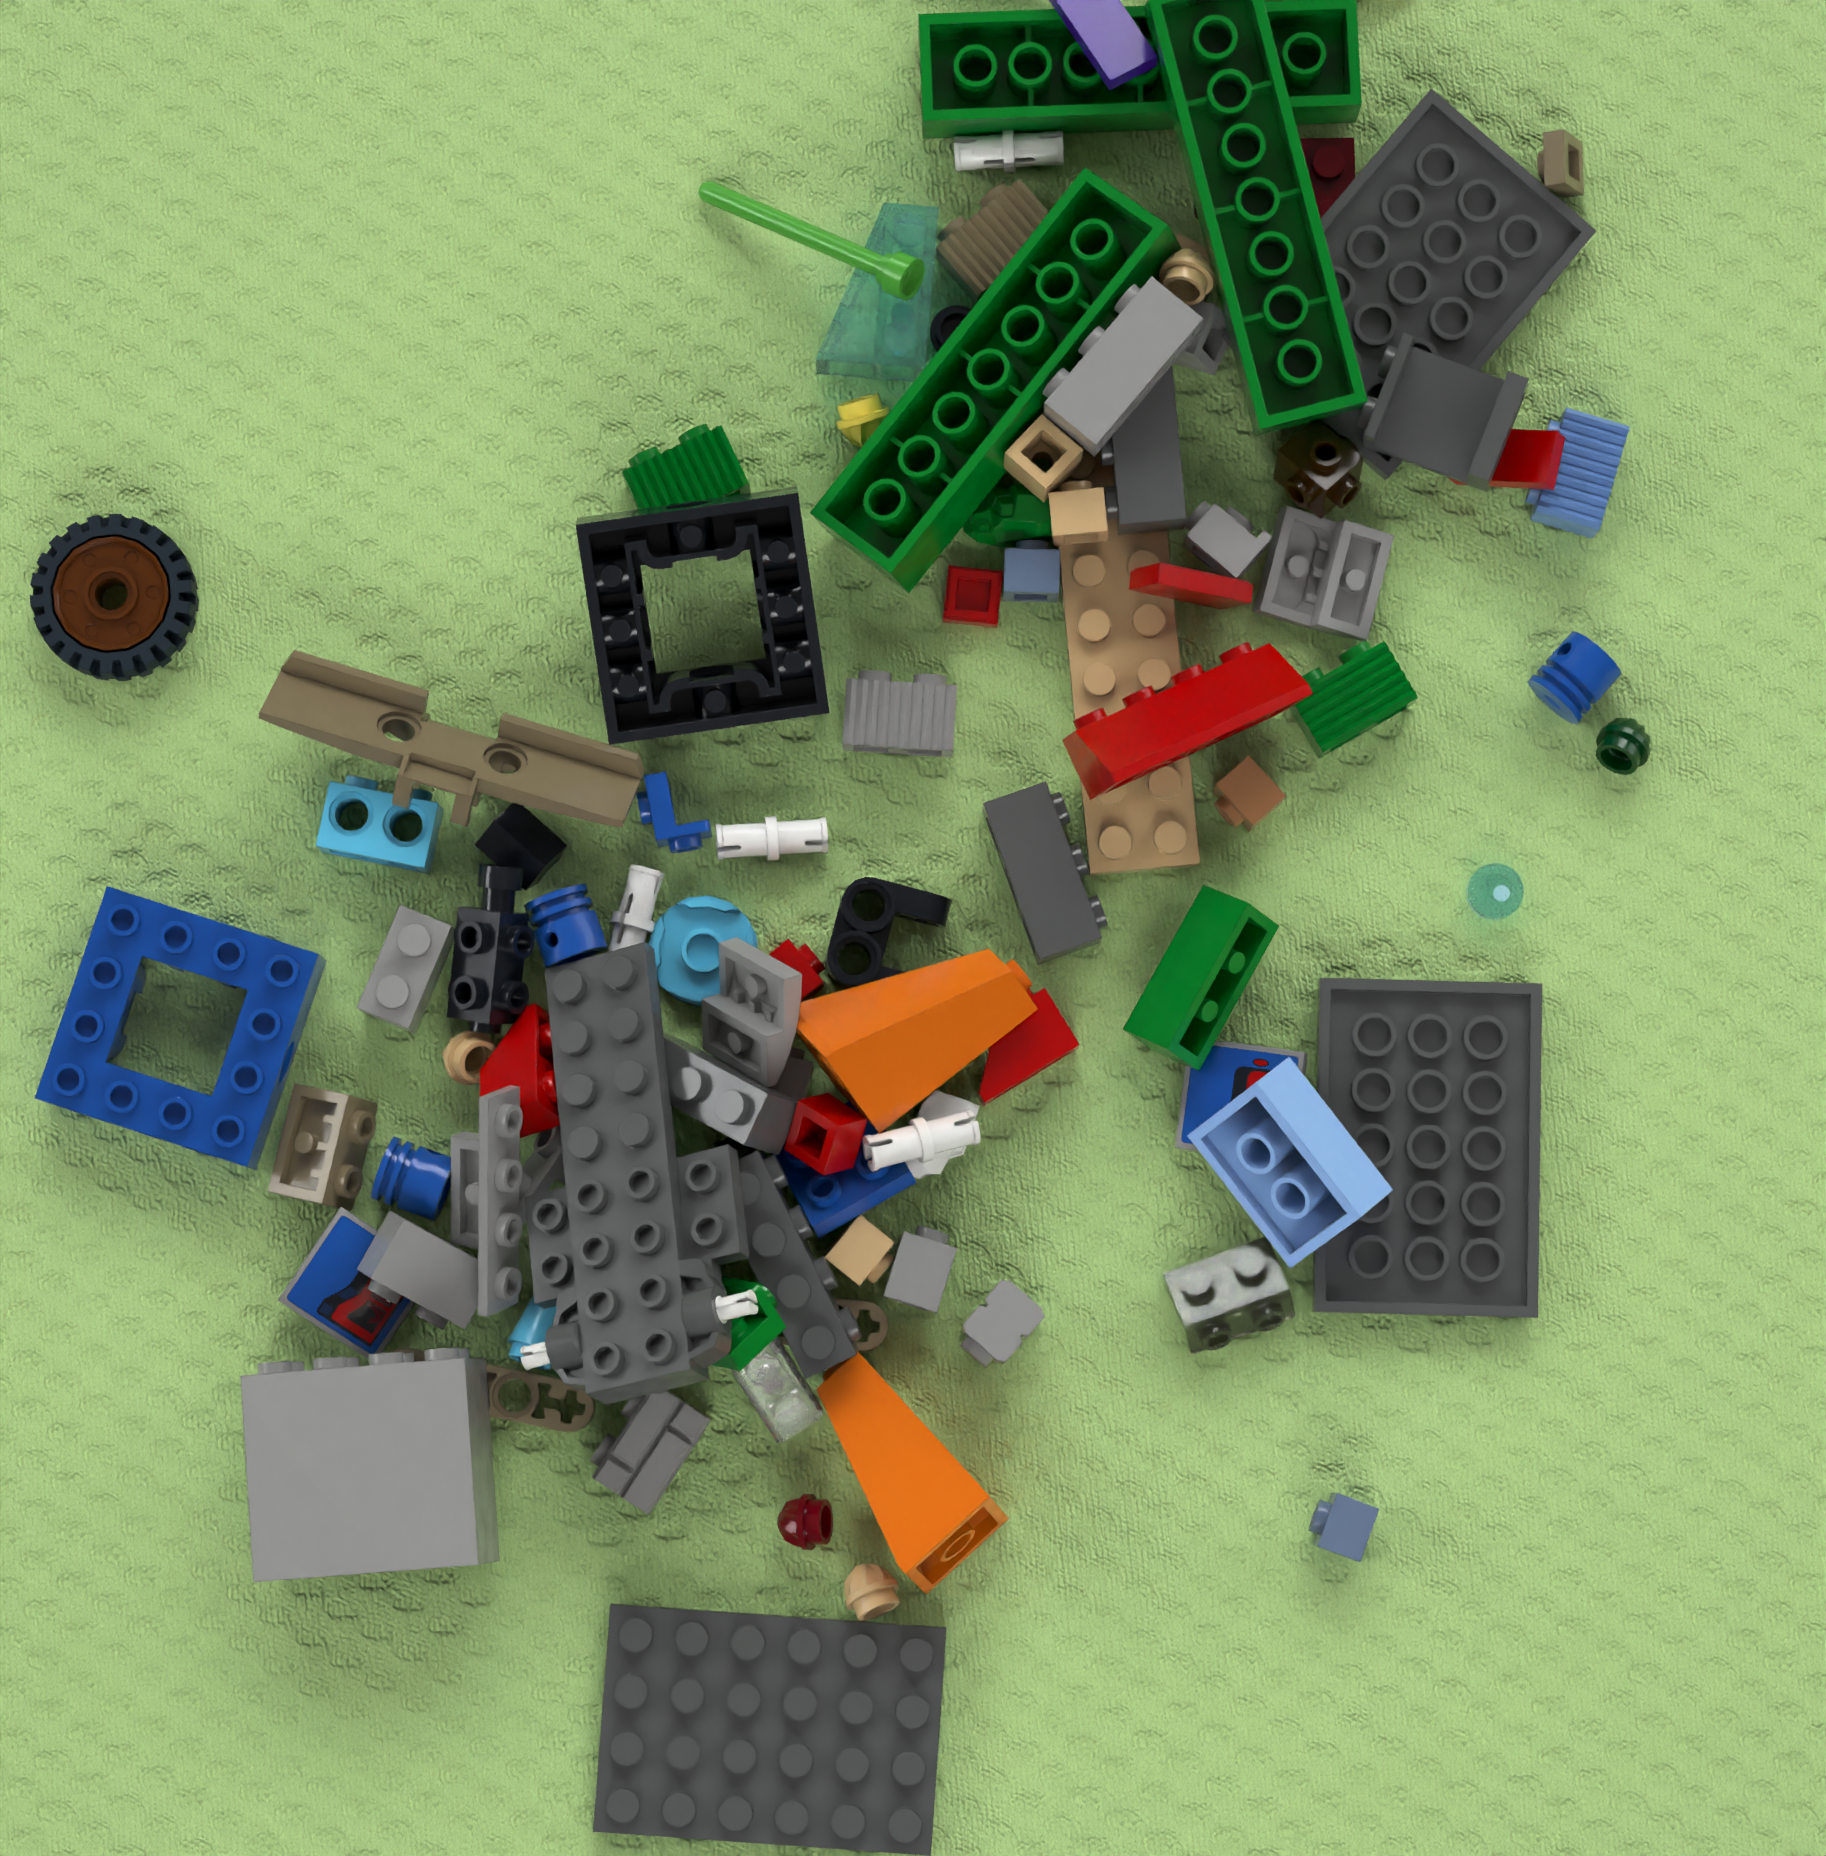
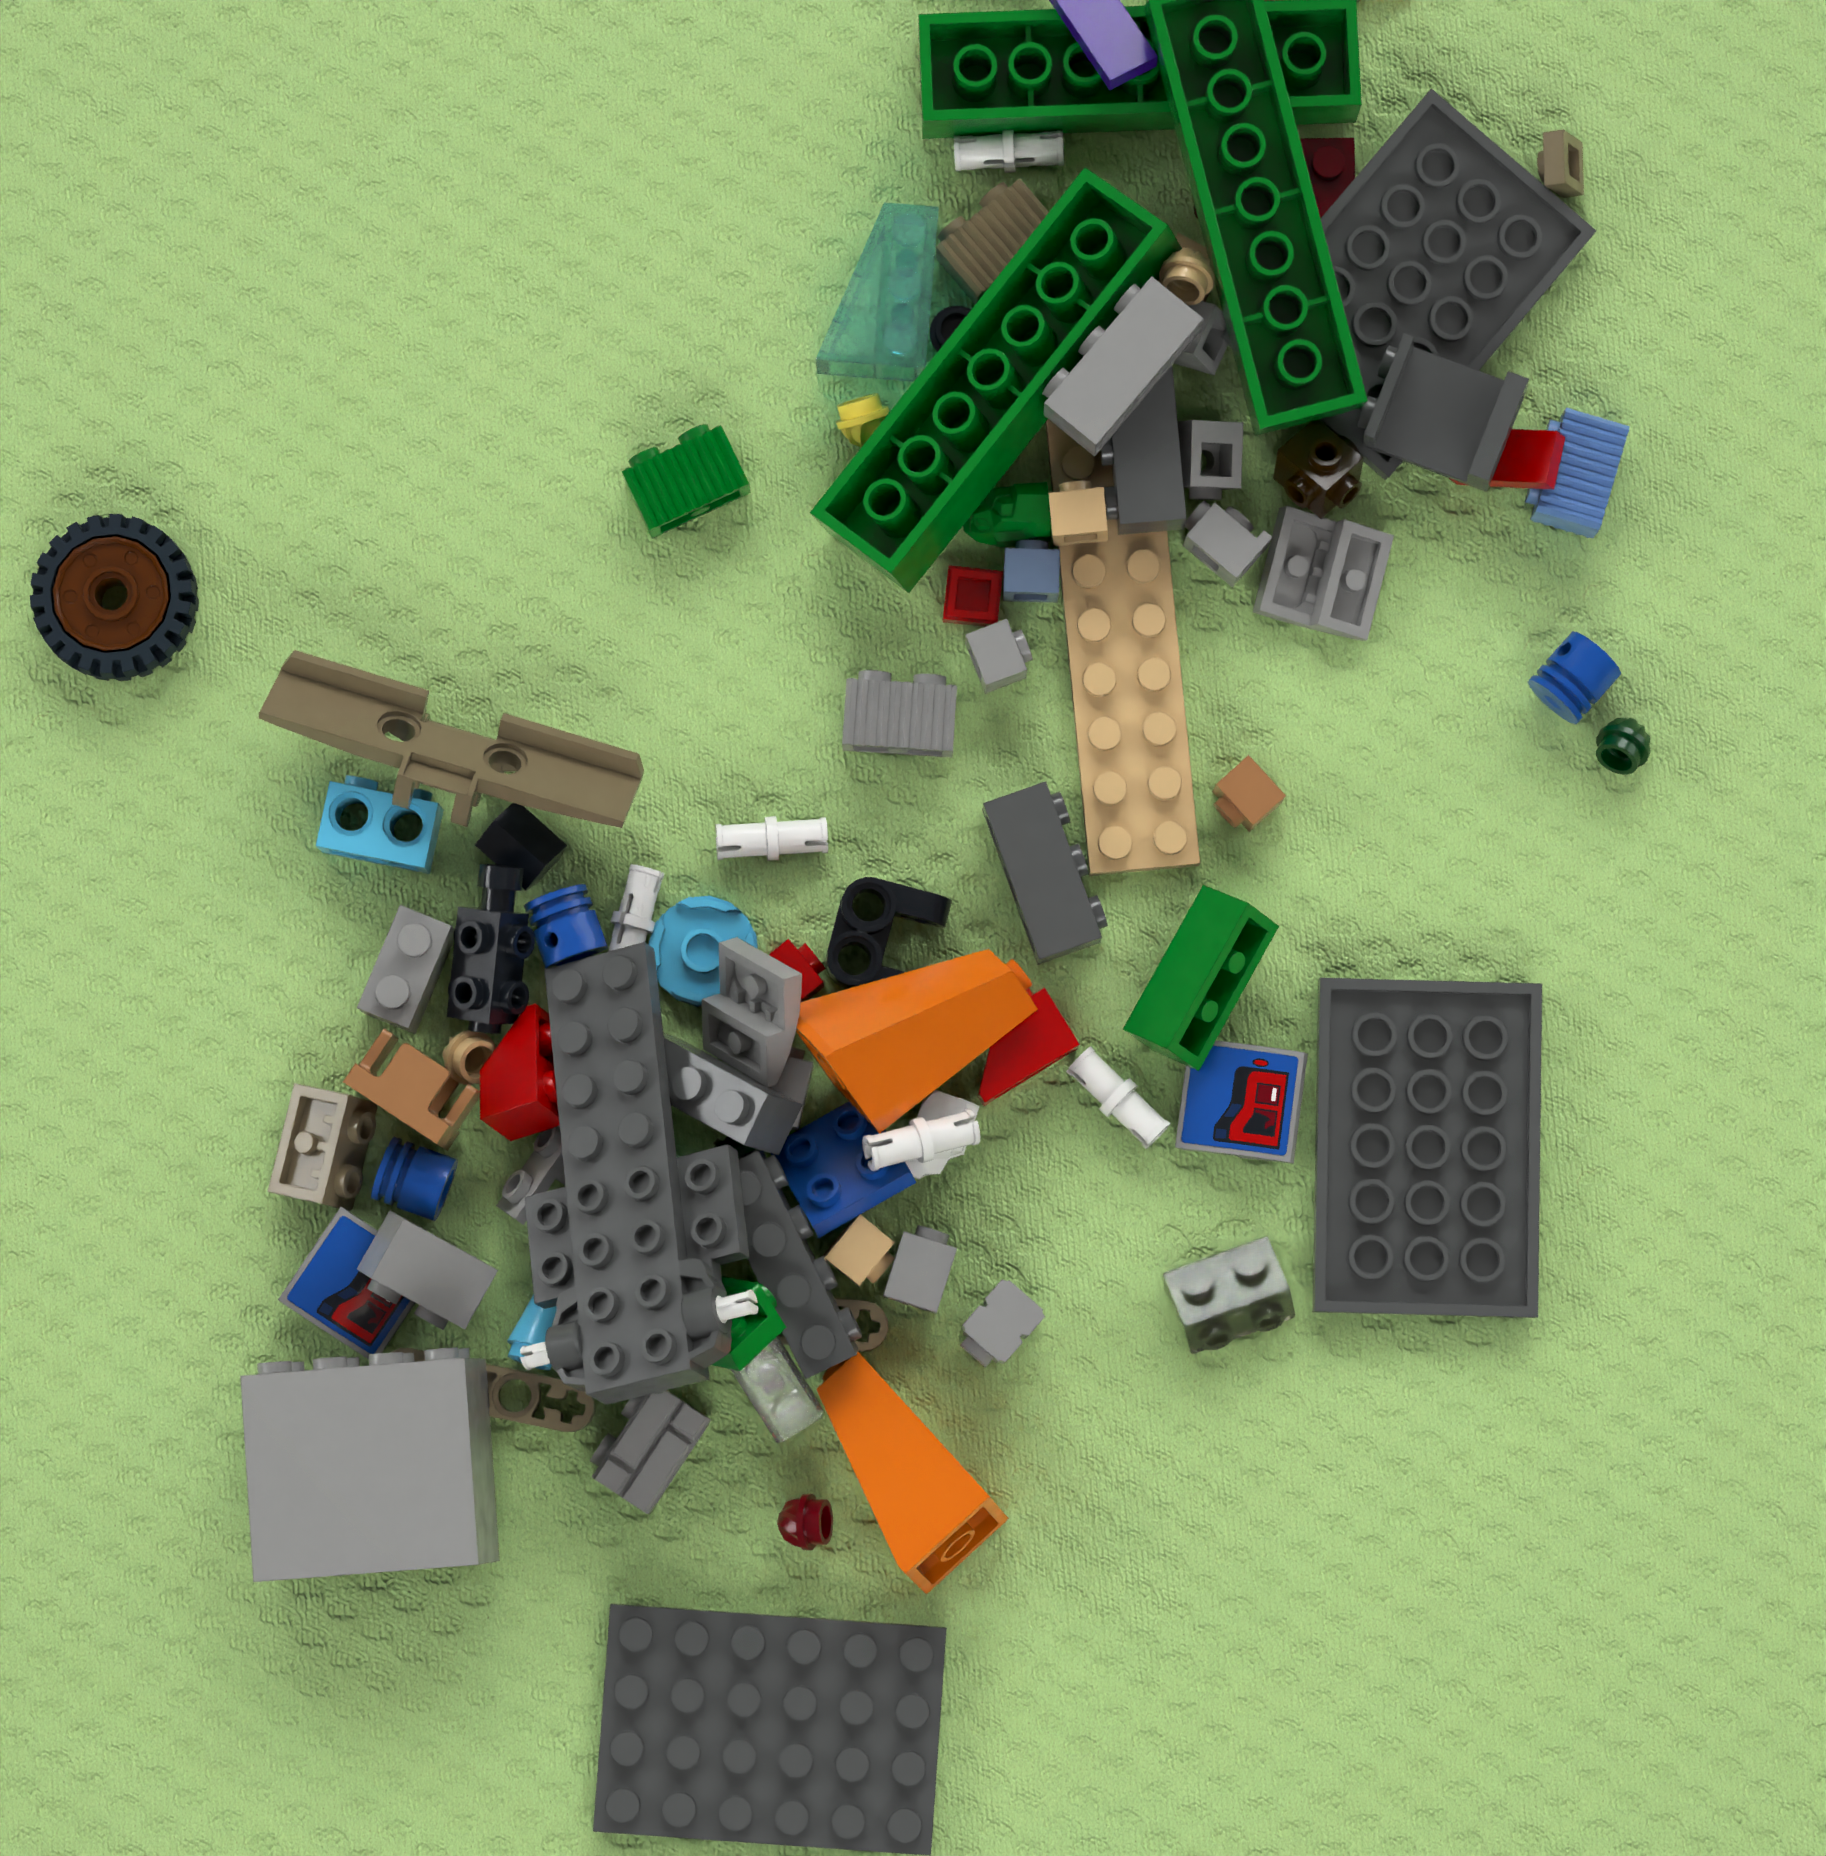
blue brick [35,886,326,1170] -> none
light grey bracket [451,1085,523,1317] -> none
black brick [576,486,830,745] -> none
blue bracket [636,771,712,853] -> none
bright green piece [698,181,925,301] -> none
red plate [784,1093,868,1175] -> none
tan plate [844,1564,900,1621] -> none
tan plate [1003,414,1083,503] -> none
red slope [1062,642,1313,800] -> none
red tile [1129,562,1253,610] -> none
light blue slope [1187,1057,1393,1268] -> none
green brick [1289,640,1418,759] -> none
sand blue plate [1308,1492,1379,1562] -> none
clear light blue tile [1466,863,1524,920] -> none
none -> medium nougat panel [343,1028,480,1151]
none -> light grey plate [965,619,1033,694]
none -> white pin [1066,1046,1171,1149]
none -> light grey brick [1178,420,1243,500]

